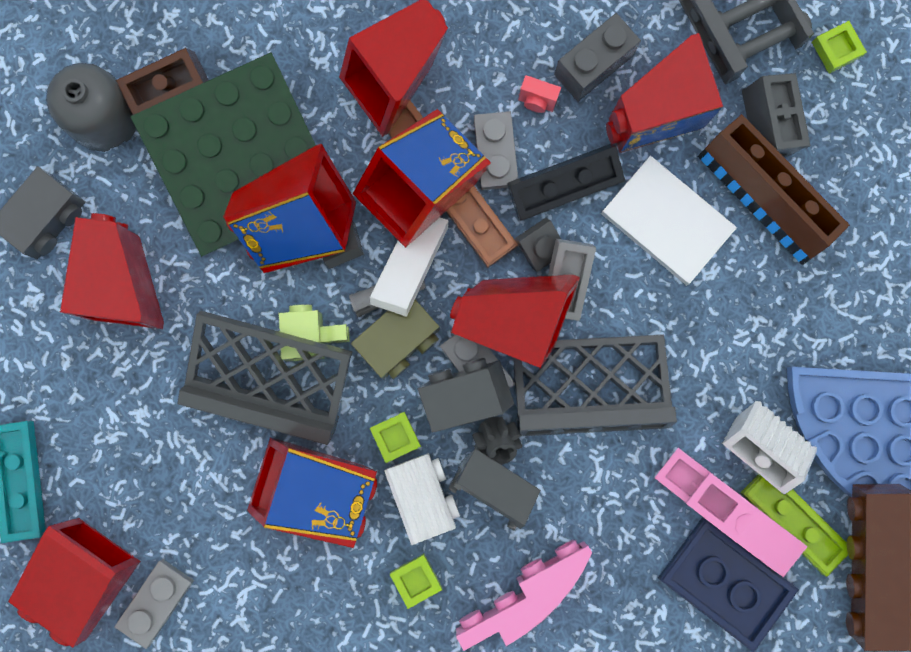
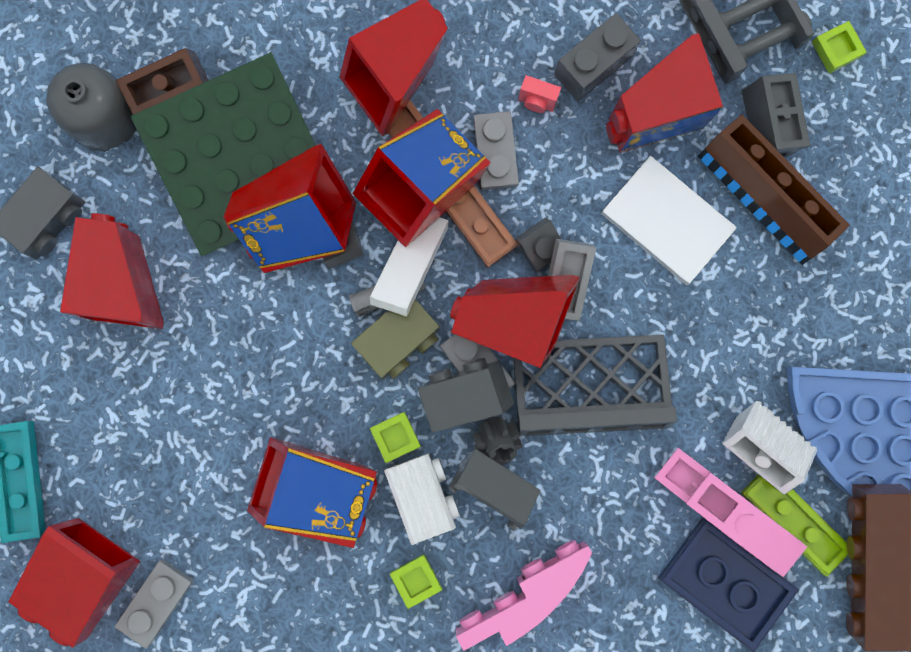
dark grey fence [177,311,352,445] -> none
yellowish green brick [279,305,350,361] -> none
black plate [507,144,625,221] -> none

